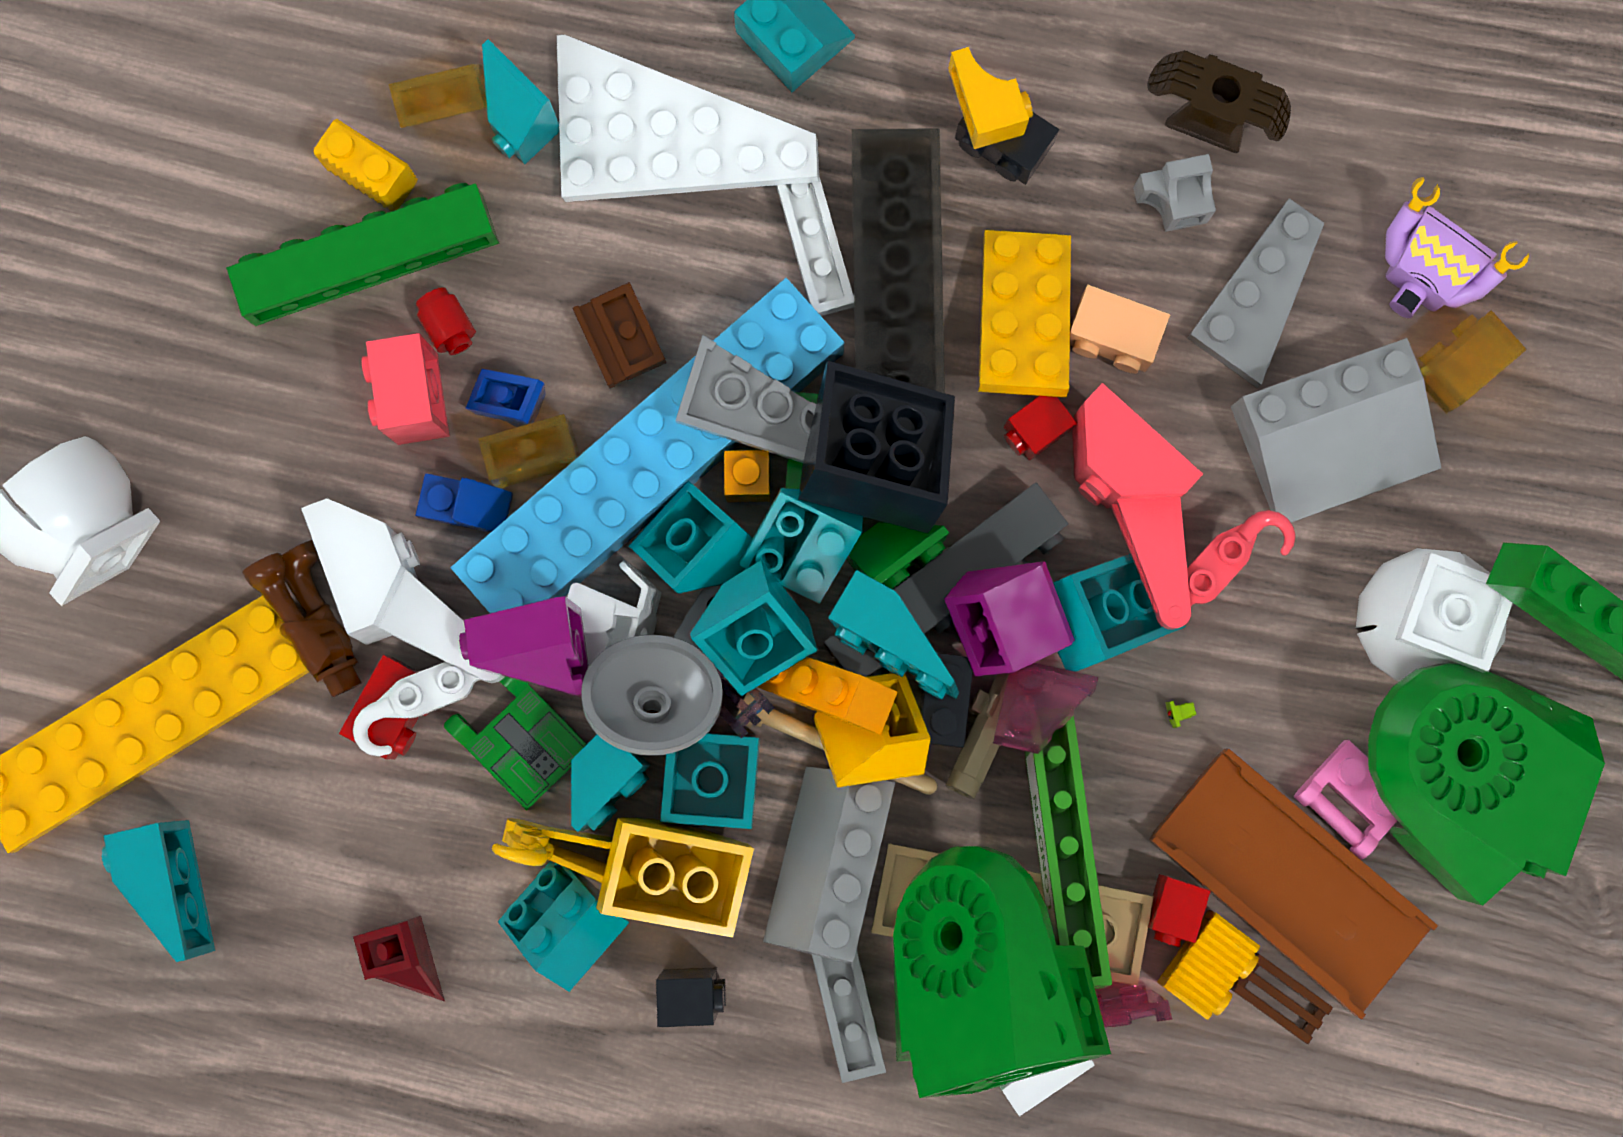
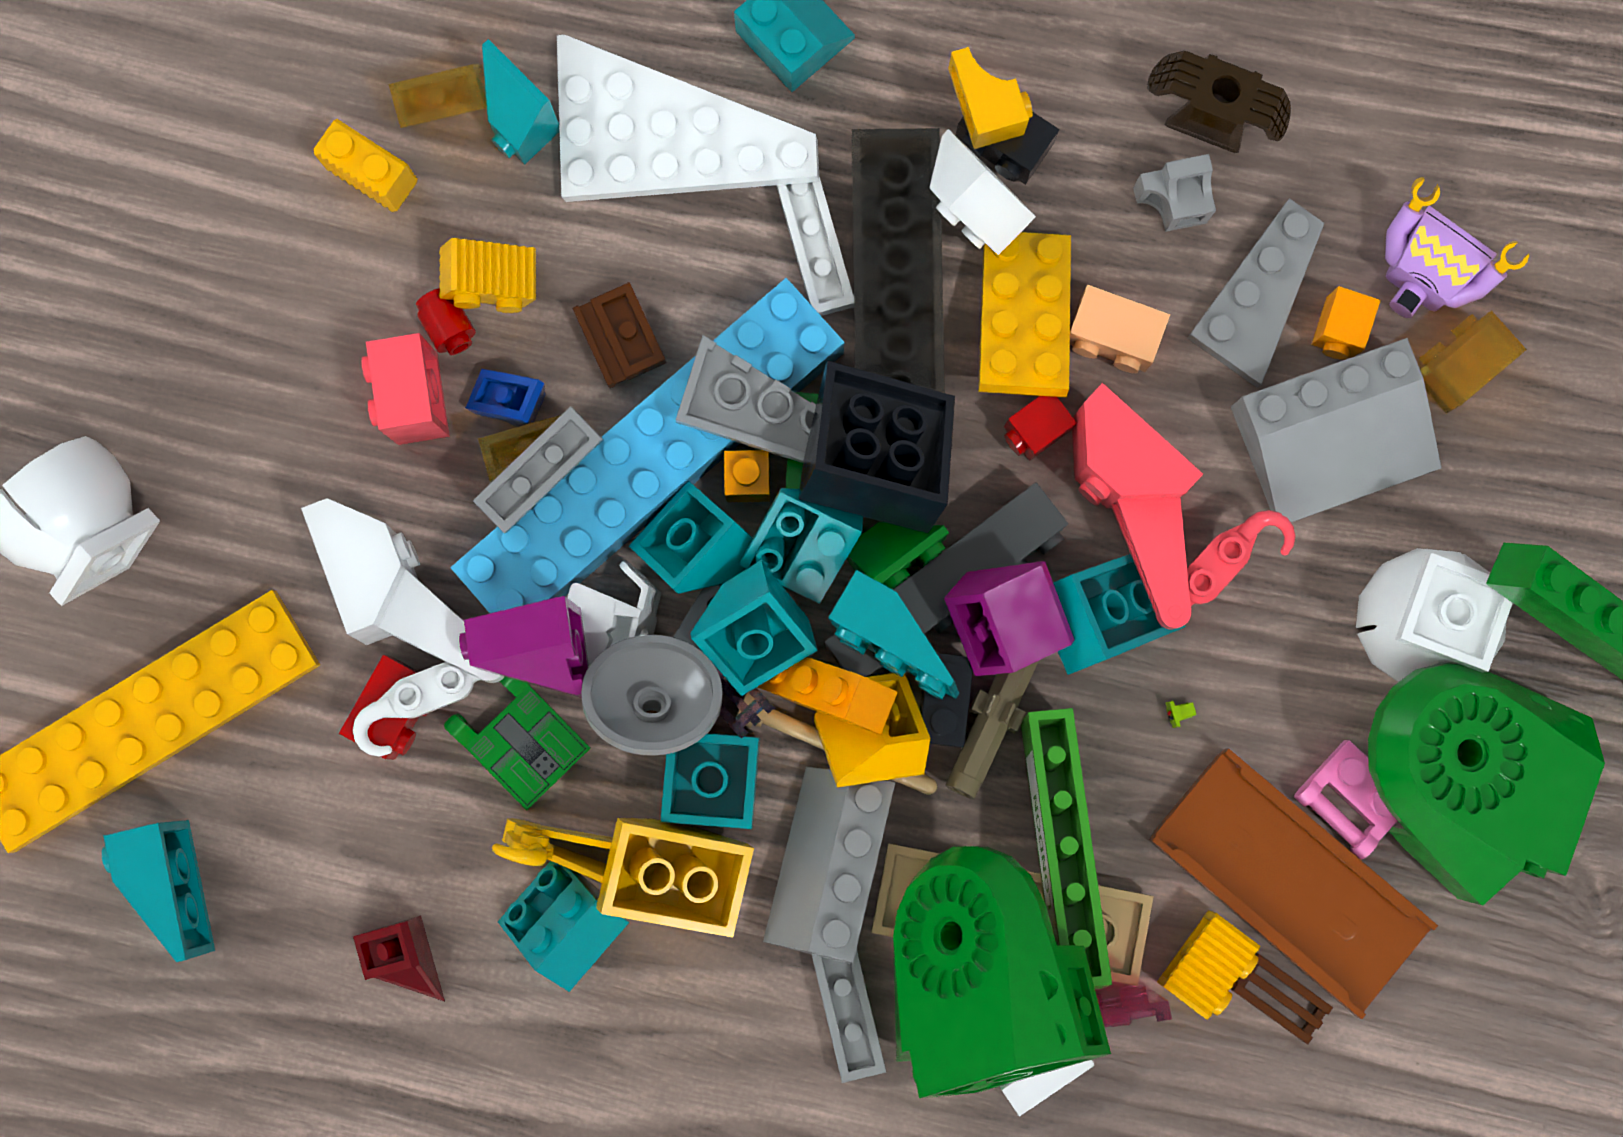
green brick [226,183,500,326] -> none
reddish brown piece [242,540,362,698] -> none
blue slope [415,473,513,533] -> none
teal slope [571,734,651,832] -> none
black brick [656,967,726,1027] -> none
clear pink wing [993,663,1098,754] -> none
red brick [1148,874,1211,947] -> none
none -> yellow brick [439,238,536,313]
none -> light grey plate [473,406,604,533]
none -> white slope [929,129,1036,255]
none -> light orange brick [1311,286,1381,360]

